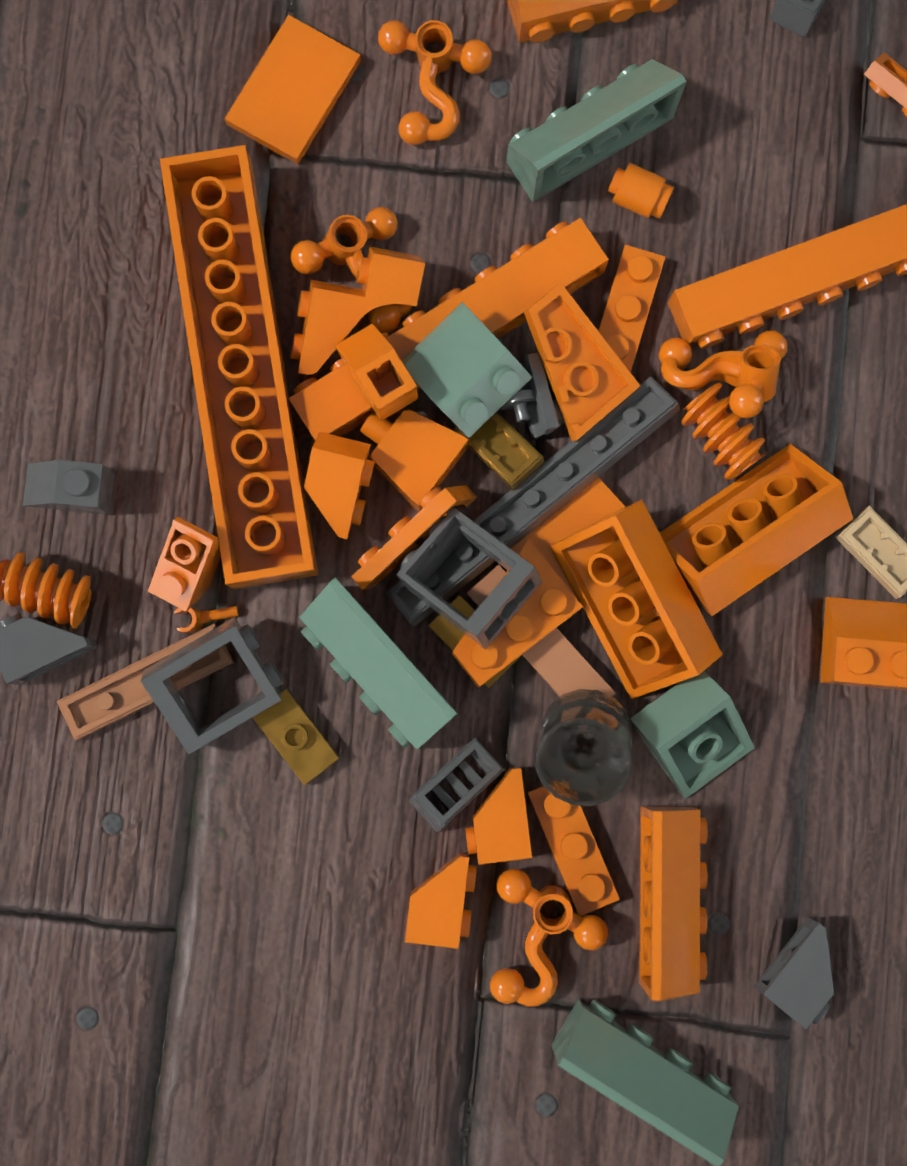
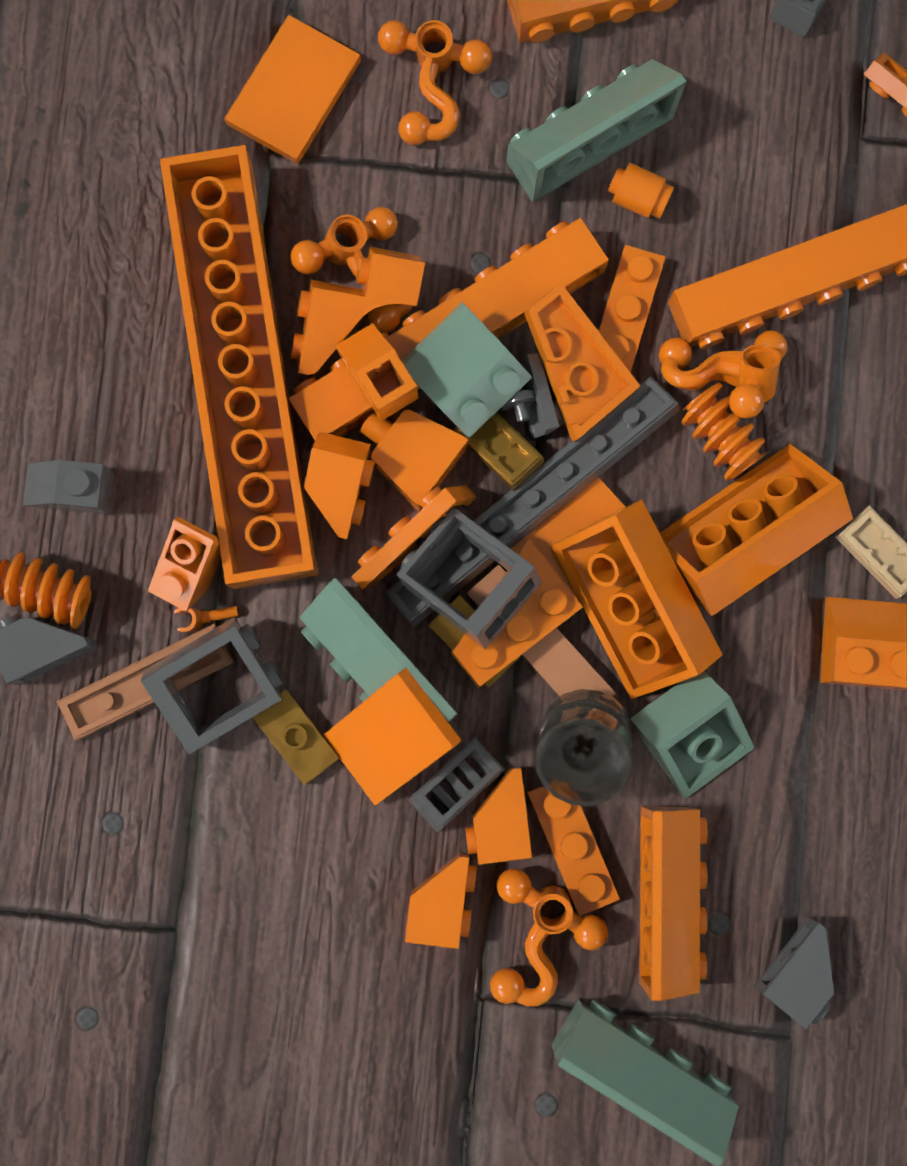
none -> orange tile [323,667,462,805]

